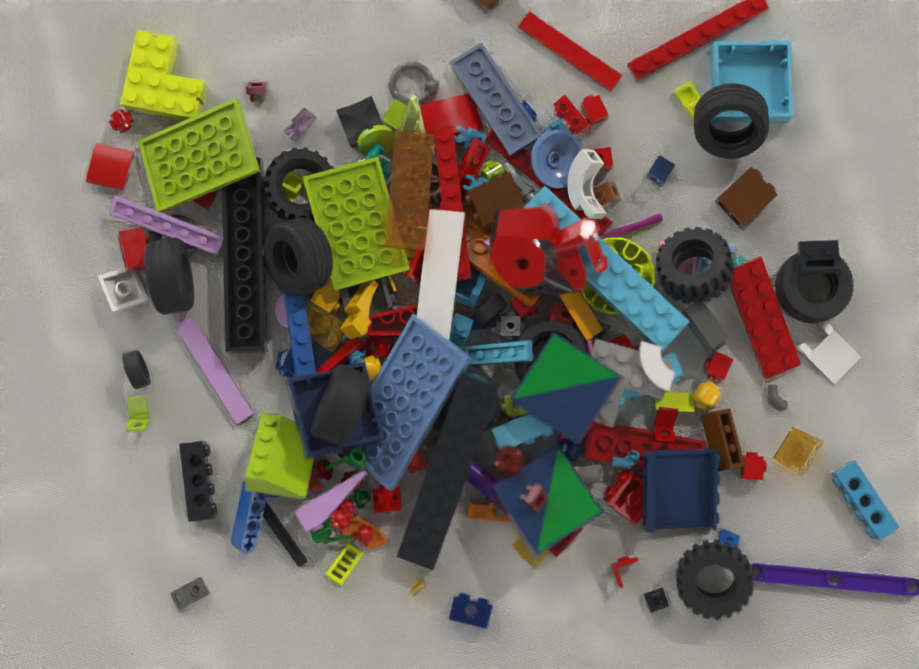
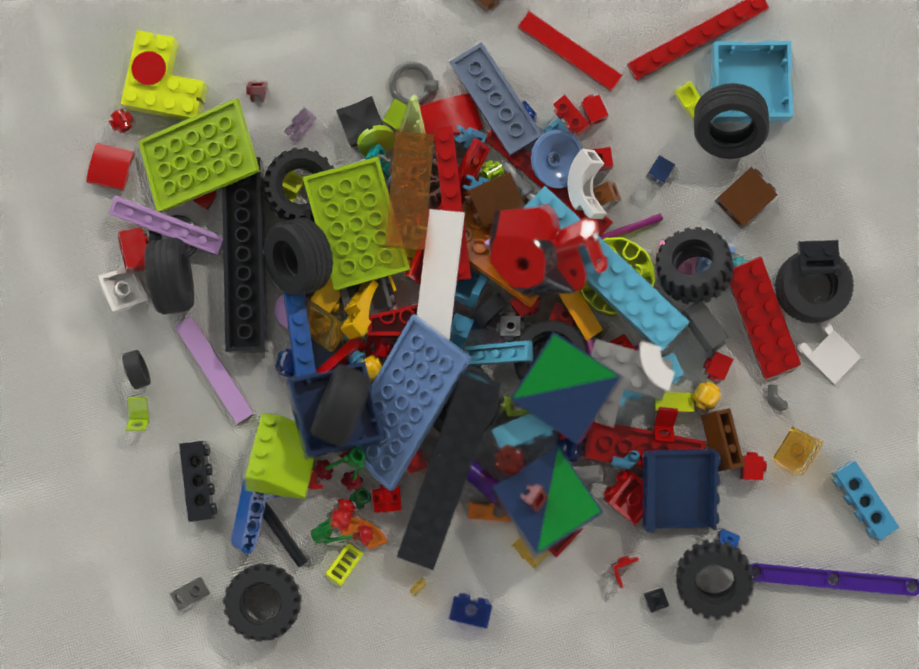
lavender wedge [294,470,367,532] -> none
none -> red sticker [131,51,166,85]
none -> black tyre [223,564,302,642]

